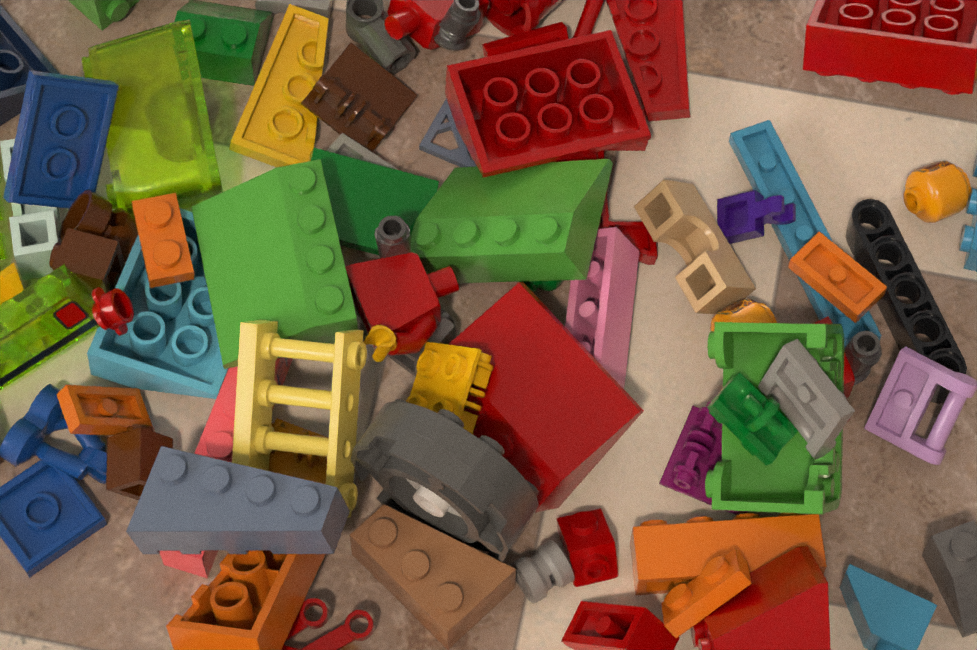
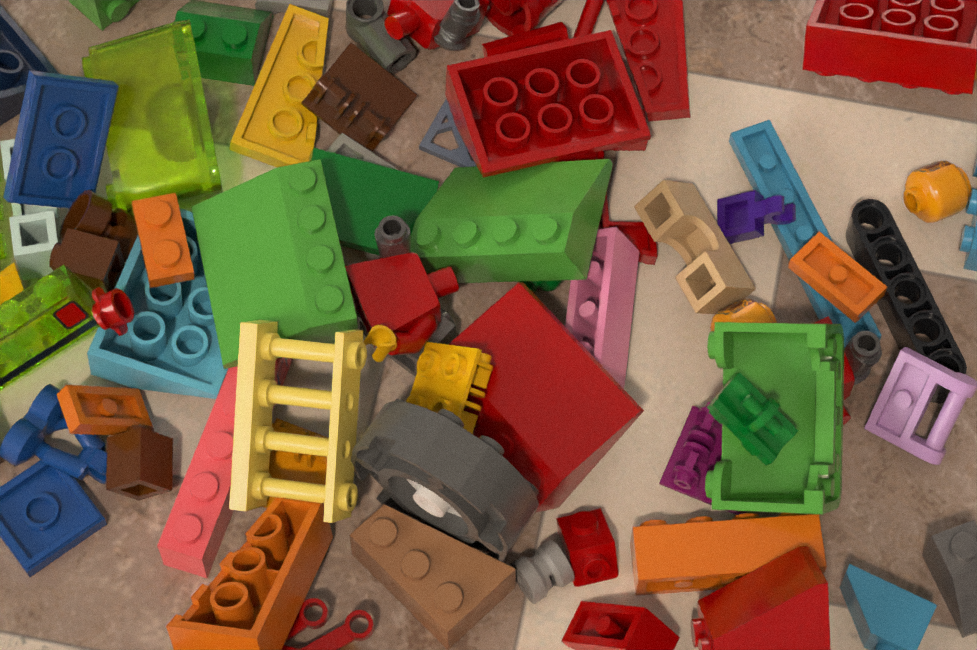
sand blue wedge [126,446,350,554] -> none
orange plate [661,549,752,638] -> none
light grey plate [758,339,855,460] -> none

